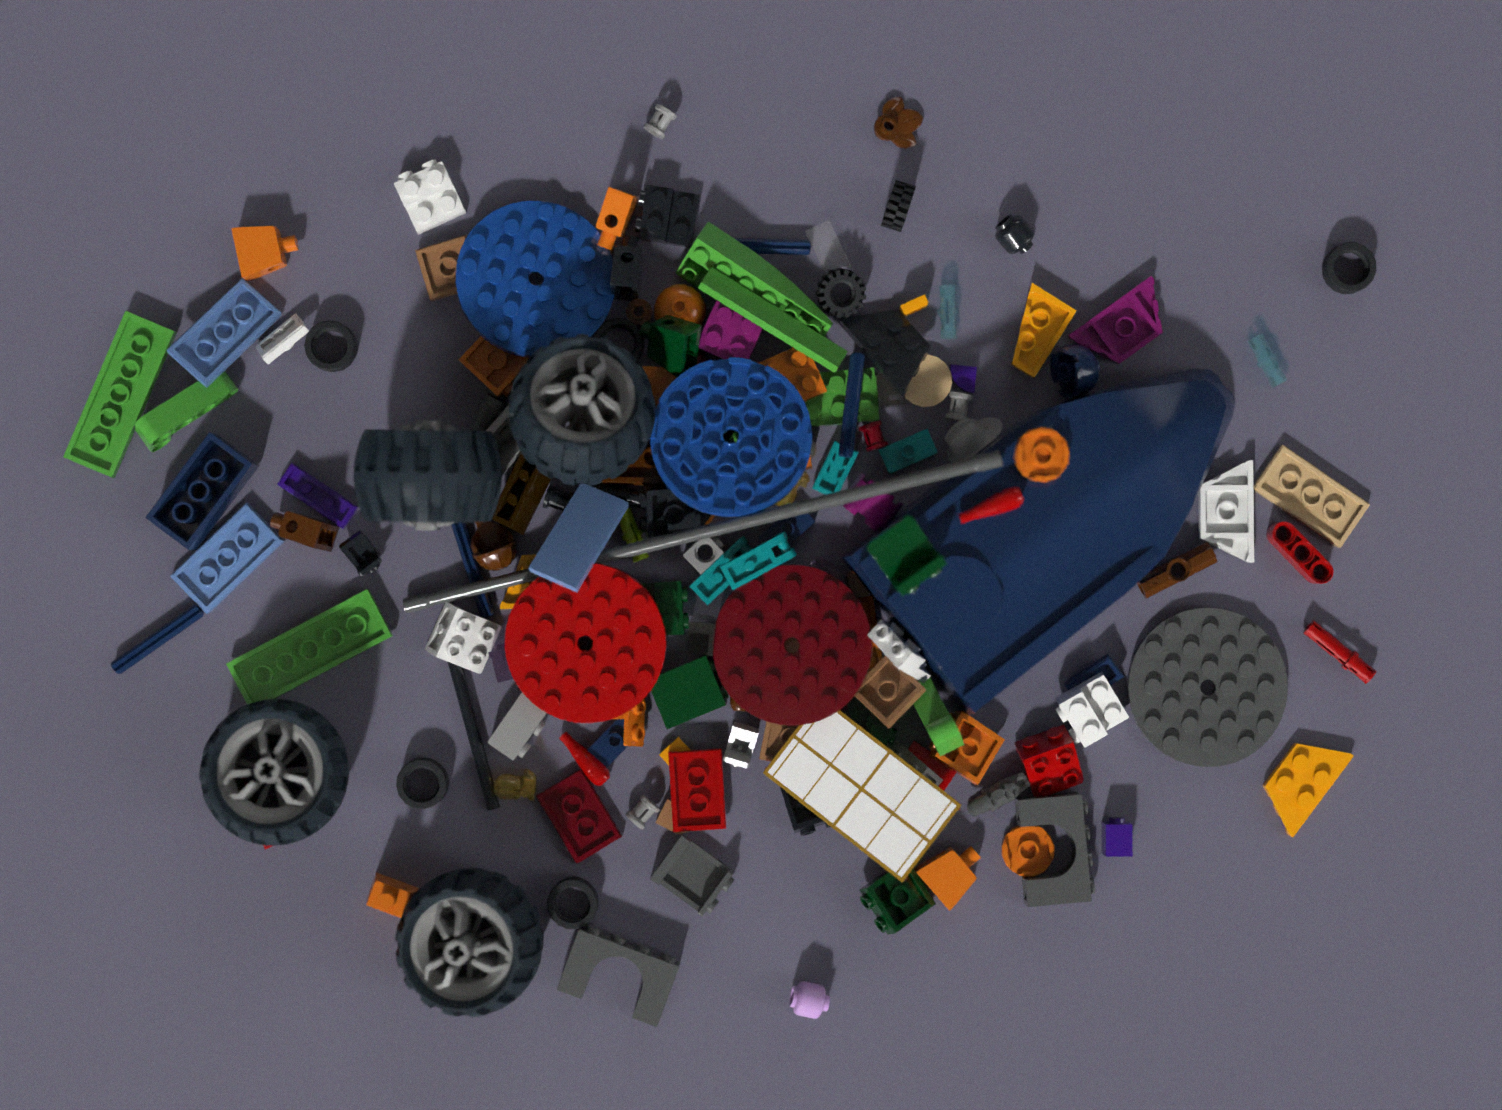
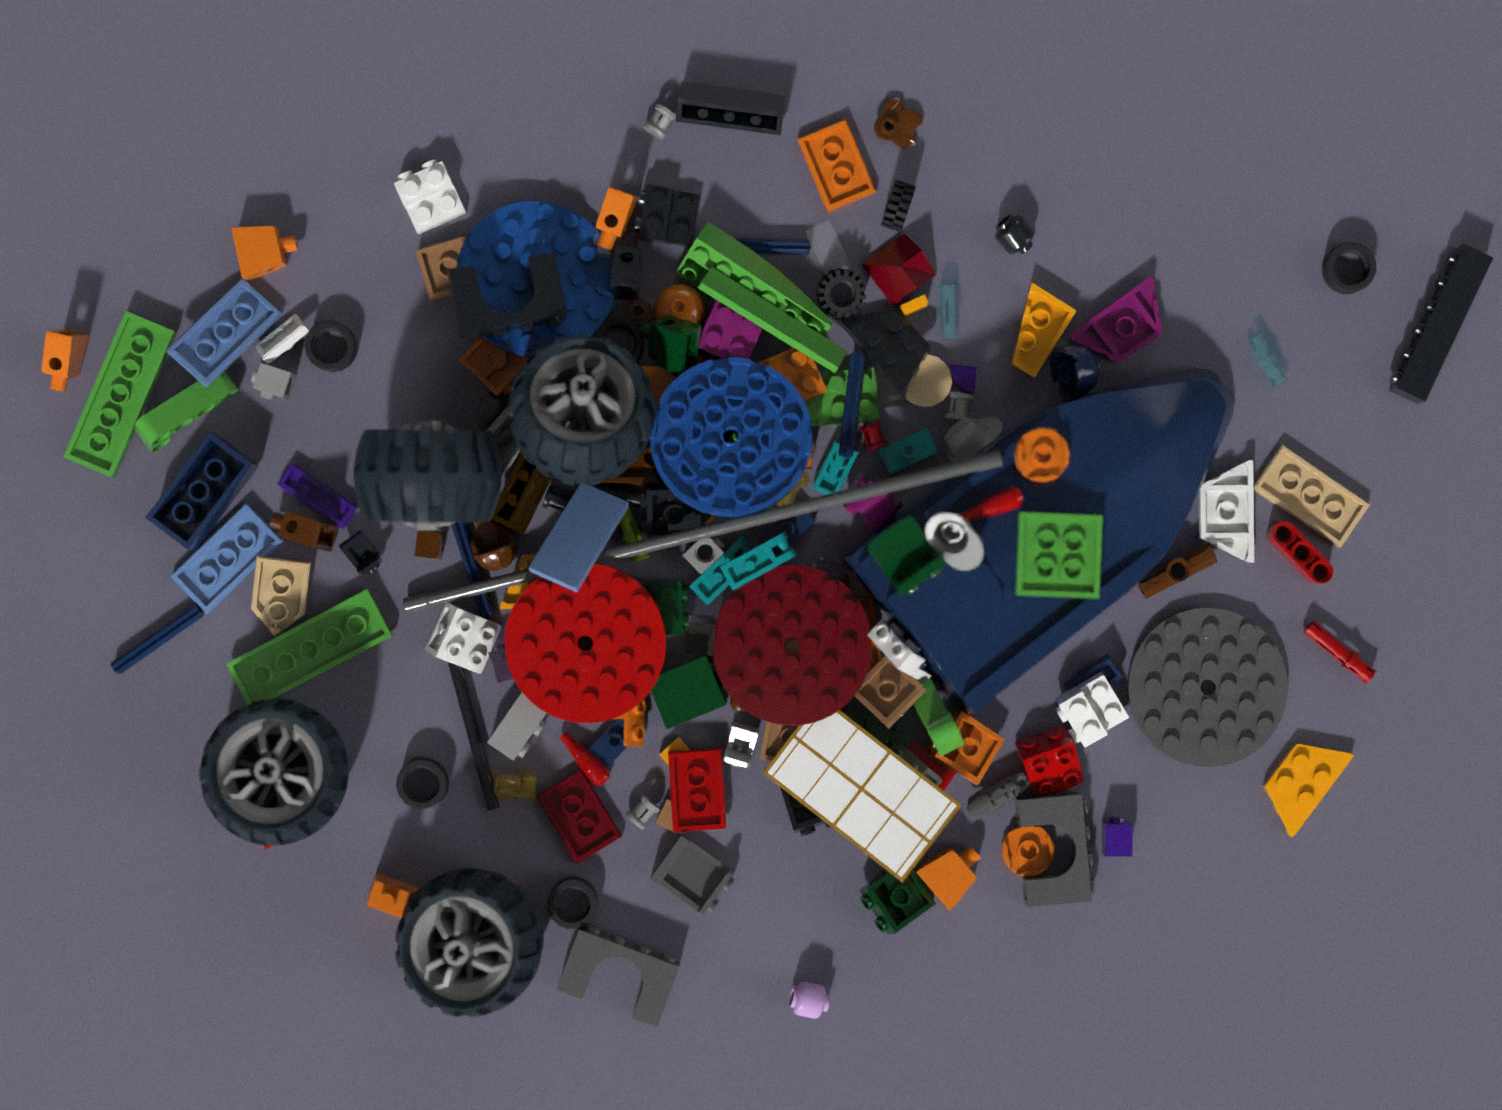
none -> orange torso [41,328,89,392]
none -> light grey brick [251,363,296,401]
none -> tan tile [251,556,311,637]
none -> reddish brown slope [415,530,444,559]
none -> black arch [448,252,568,341]
none -> black brick [676,82,786,135]
none -> orange tile [797,118,876,213]
none -> dark red slope [862,233,936,307]
none -> light grey piece [925,513,984,571]
none -> bright green plate [1015,512,1103,598]
none -> black brick [1389,244,1493,404]

